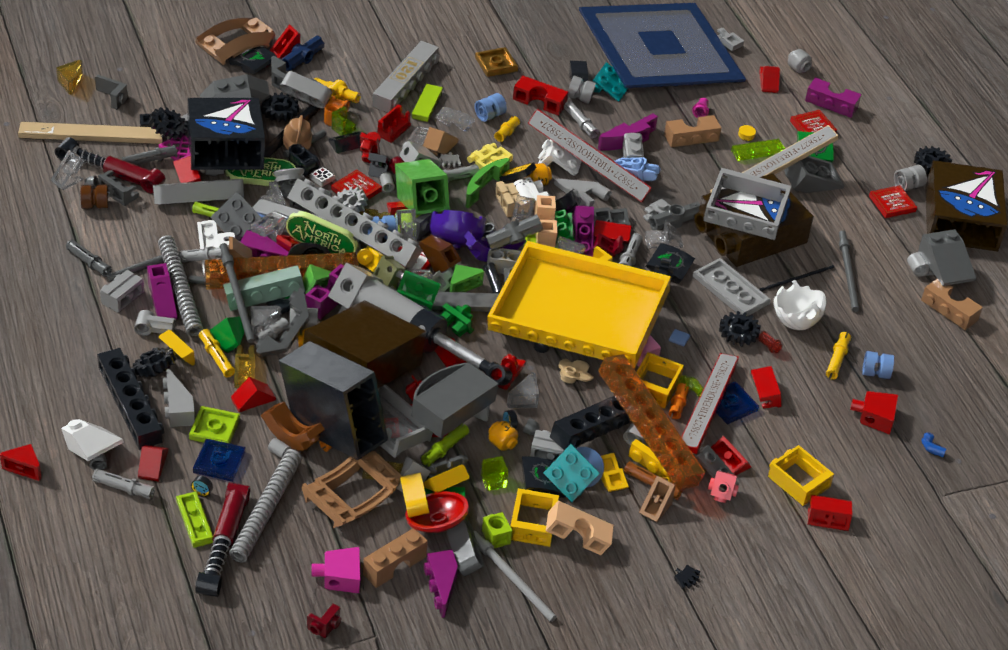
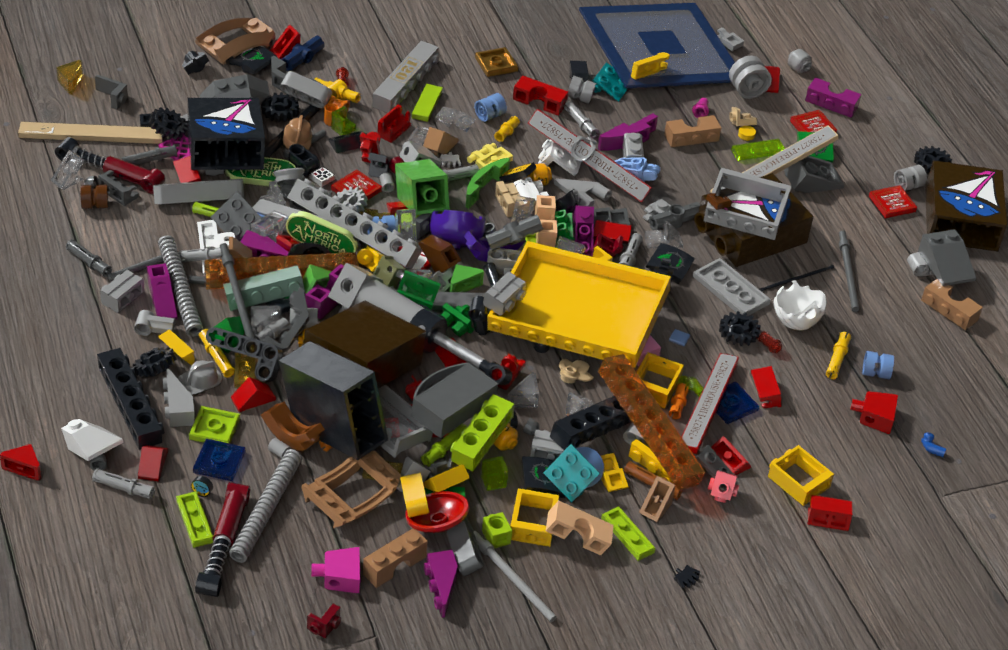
none -> light grey piece [177,360,222,395]
none -> black piece [182,51,209,75]
none -> black beam [206,327,283,382]
none -> clear red pin [335,67,349,86]
none -> lime brick [450,394,514,471]
none -> black piece [468,296,491,335]
none -> light grey brick [483,272,526,316]
none -> clear slope [565,392,596,416]
none -> light grey piece [571,136,597,161]
none -> lime tile [601,506,656,561]
none -> yellow hinge [631,52,670,79]
none -> reddish brown tile [706,193,732,210]
none -> light grey wheel [729,55,772,99]
none -> tan bracket [730,107,757,126]

